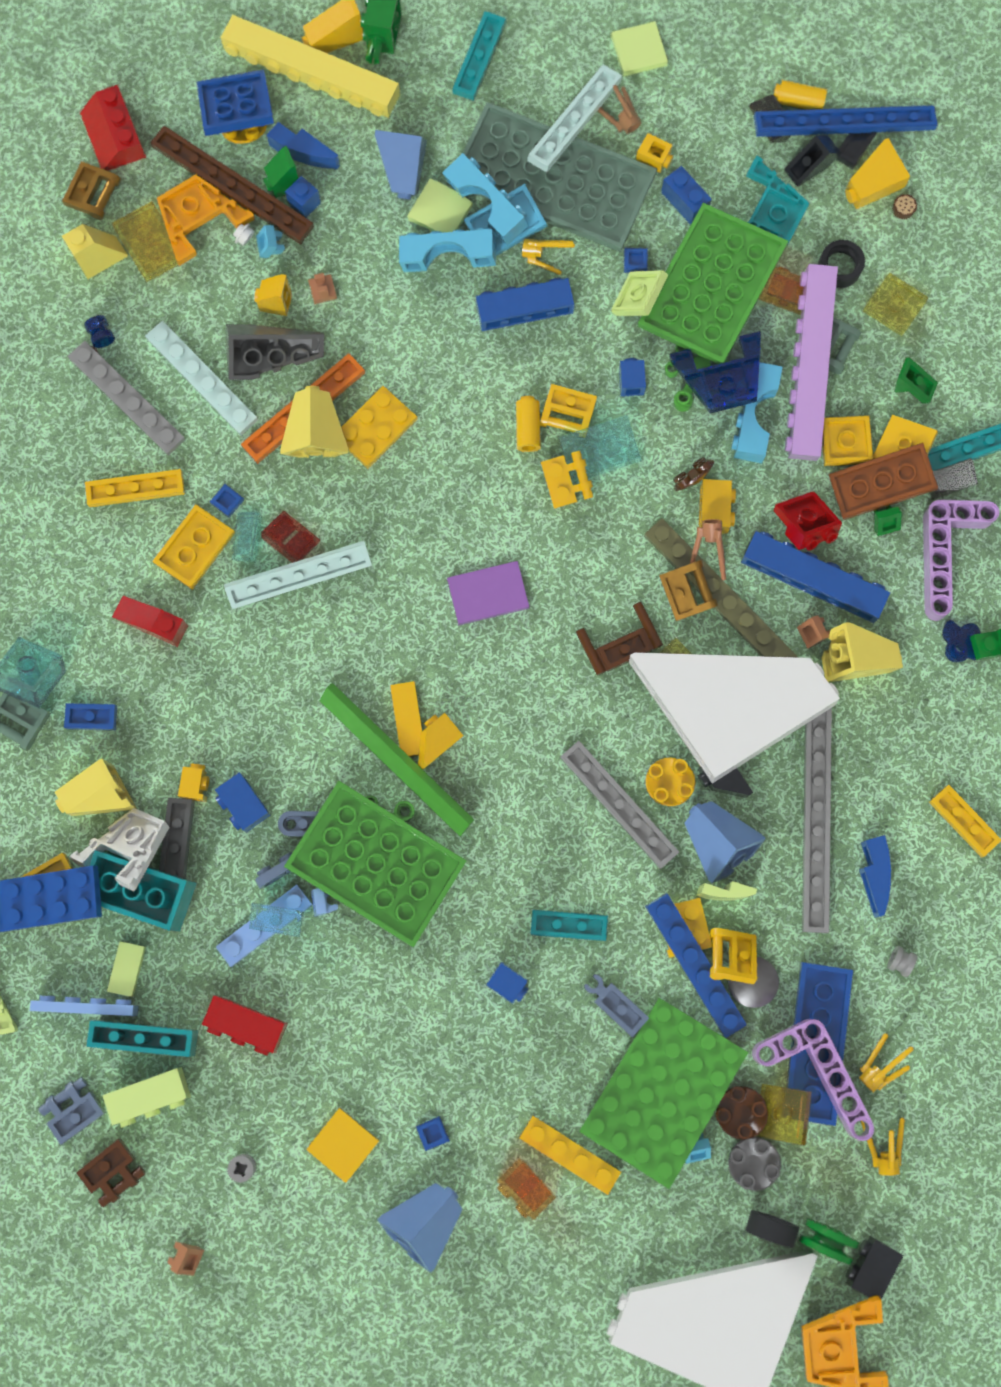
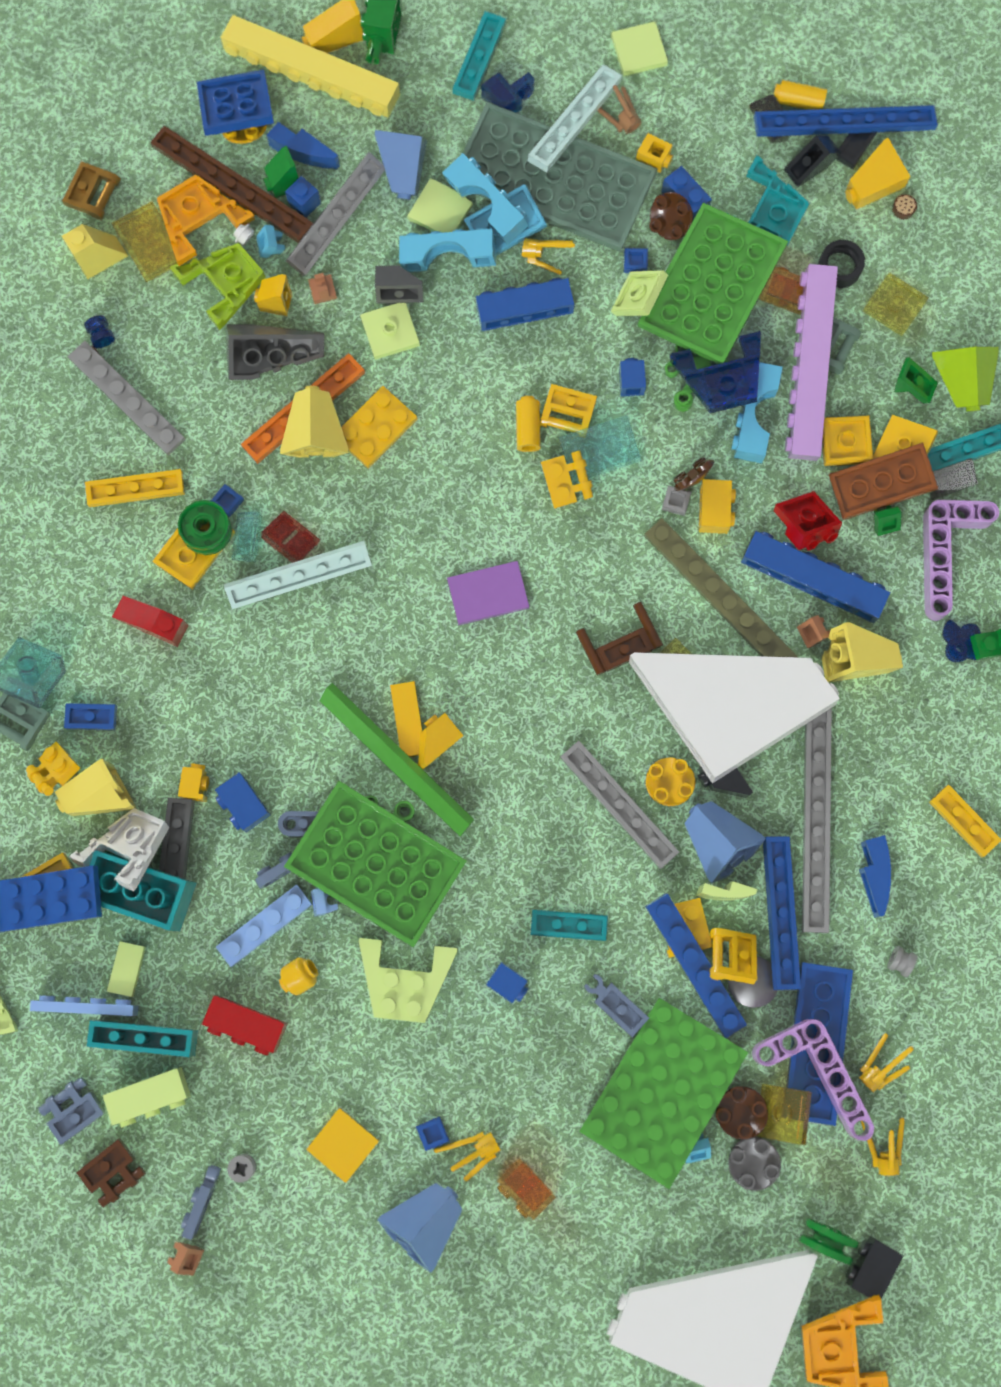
red slope [80,84,146,171] -> none
light aqua plate [145,320,258,436] -> none
clear light blue slope [249,903,304,937] -> none
yellow plate [519,1115,621,1195] -> none
pearl gold plate [659,560,718,621] -> none
nougat plant [690,519,726,580] -> none
black tyre [745,1210,799,1248] -> none
none -> yellow plate [26,741,80,796]
none -> lime wing [169,243,266,330]
none -> green wheel [177,500,233,555]
none -> sand blue plate [181,1165,221,1240]
none -> yellow head [279,957,318,995]
none -> light grey plate [286,152,385,276]
none -> yellowish green wing [359,938,458,1023]
none -> yellowish green plate [360,303,420,360]
none -> dark grey slope [375,265,424,304]
none -> yellow plant [434,1131,501,1182]
none -> clear blue brick [481,72,534,113]
none -> reddish brown dish [649,192,693,240]
none -> light grey tile [661,485,691,516]
none -> blue plate [763,836,801,990]
none -> lime slope [932,347,999,412]

